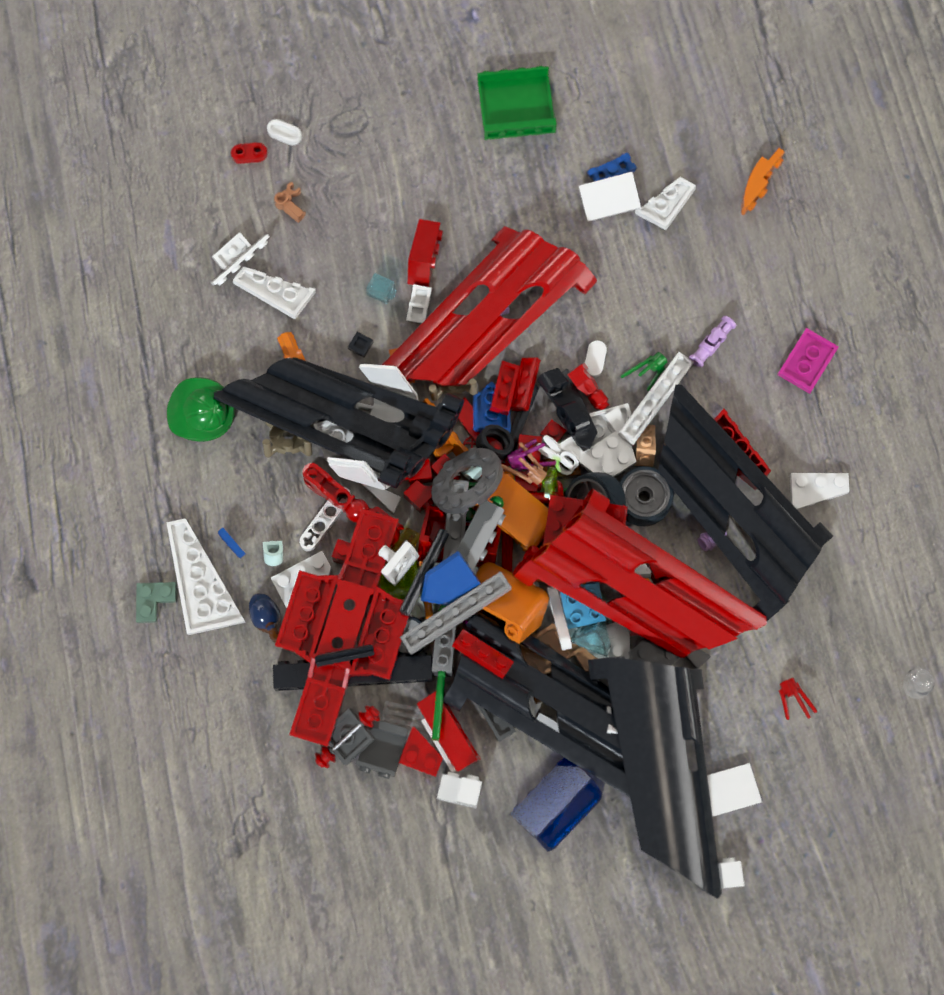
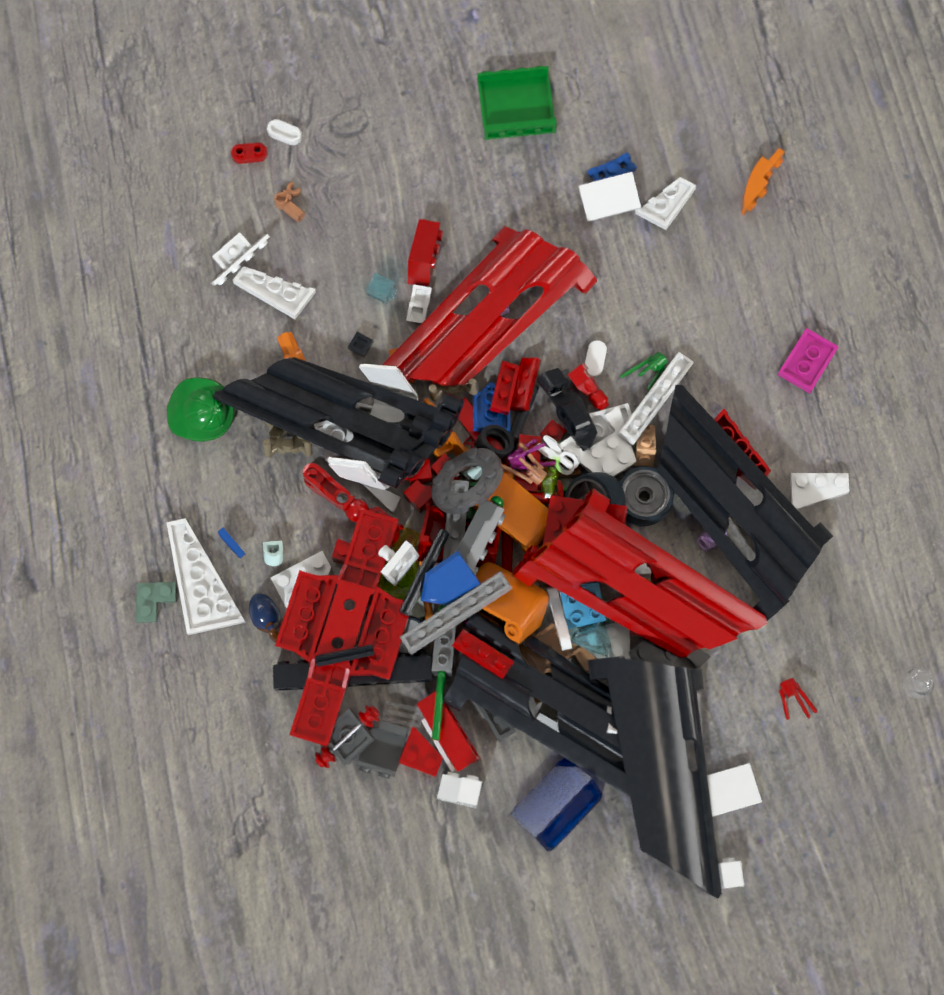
white beam [300,487,351,551] -> none
lavender piece [689,316,736,368] -> none

